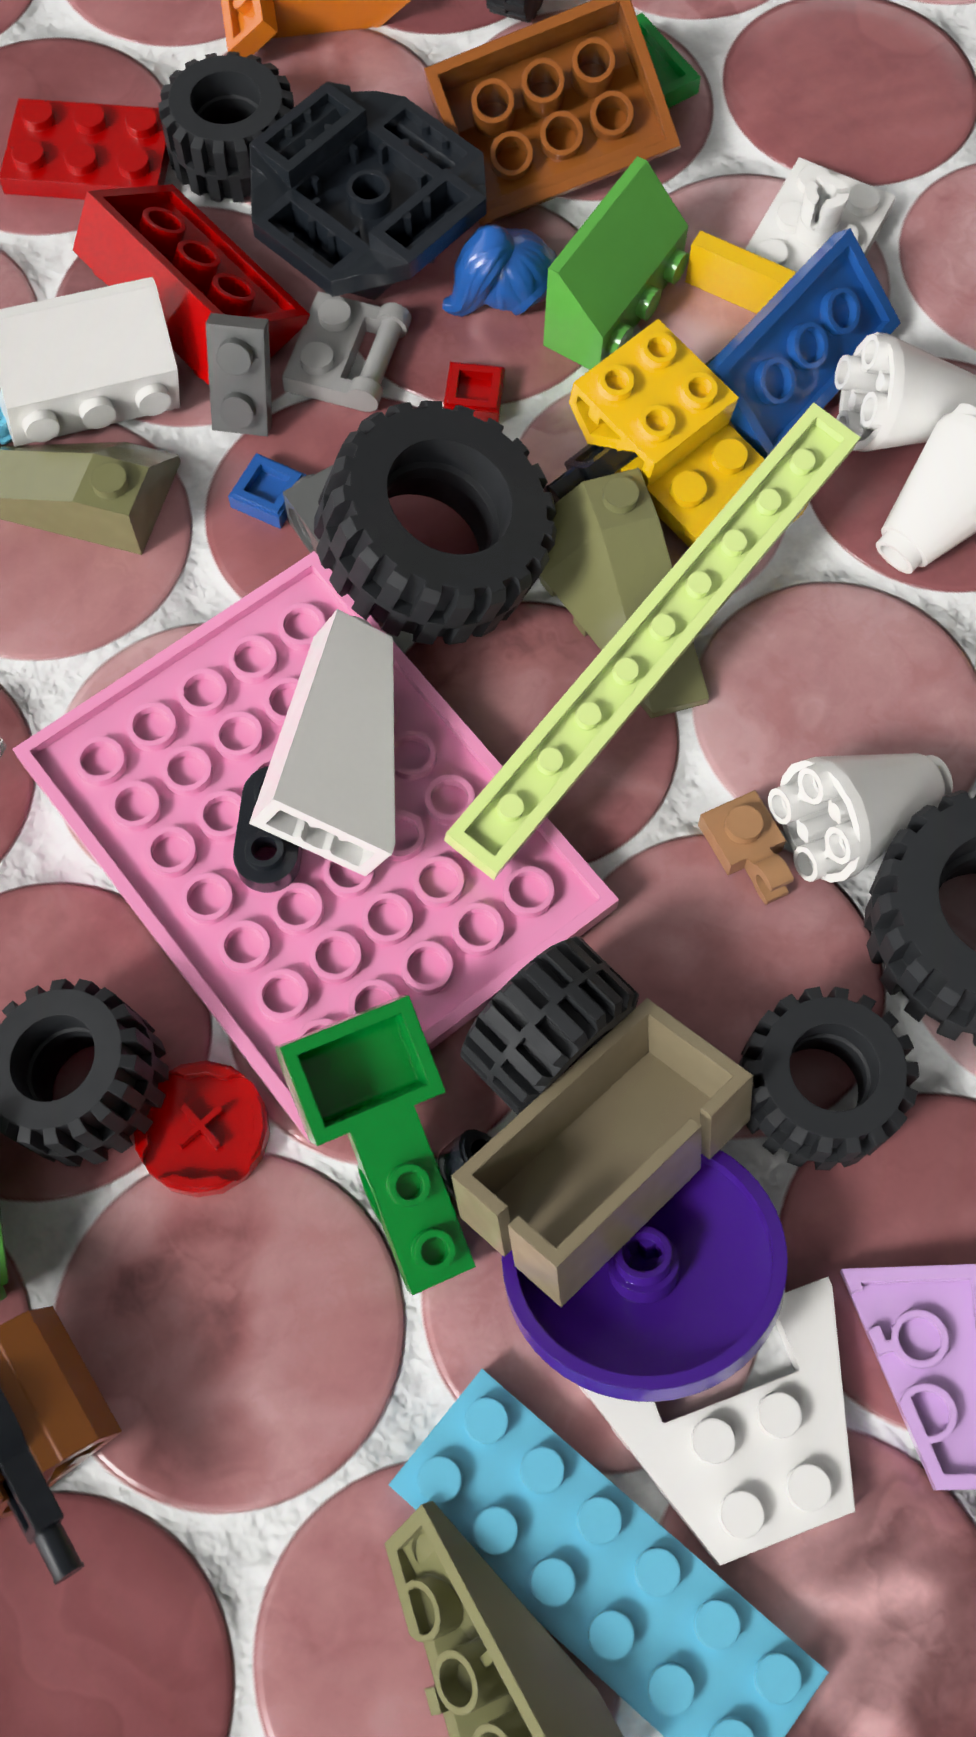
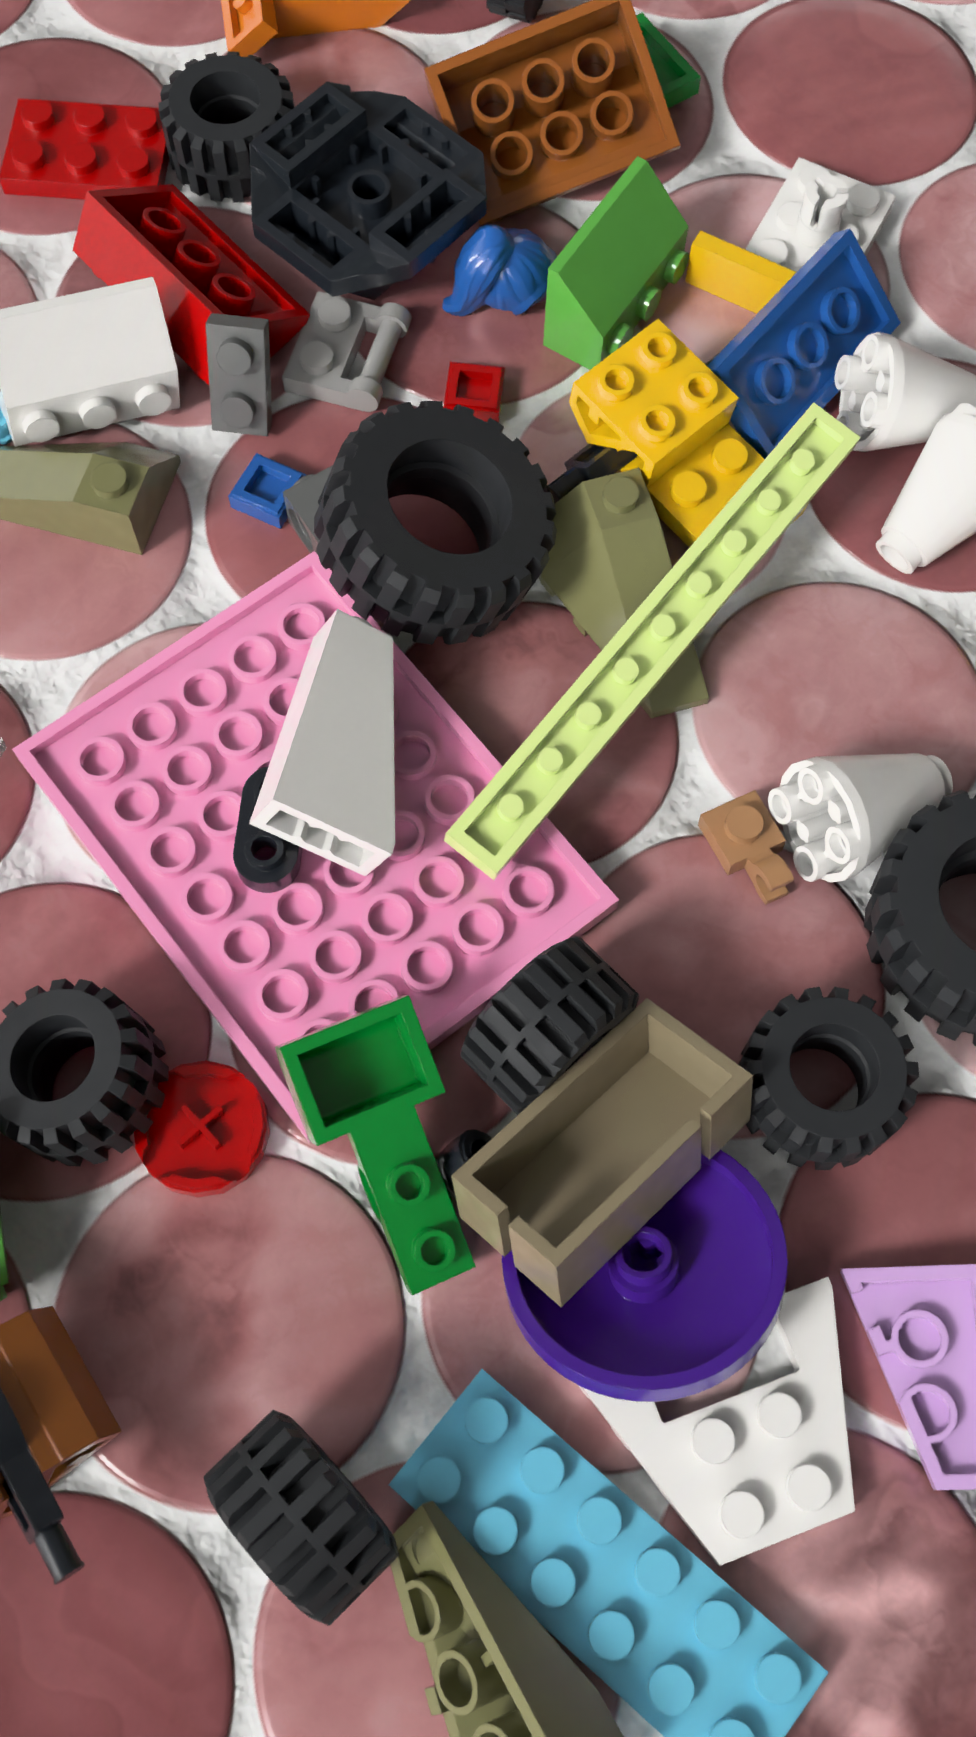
none -> black tyre [203,1410,399,1626]

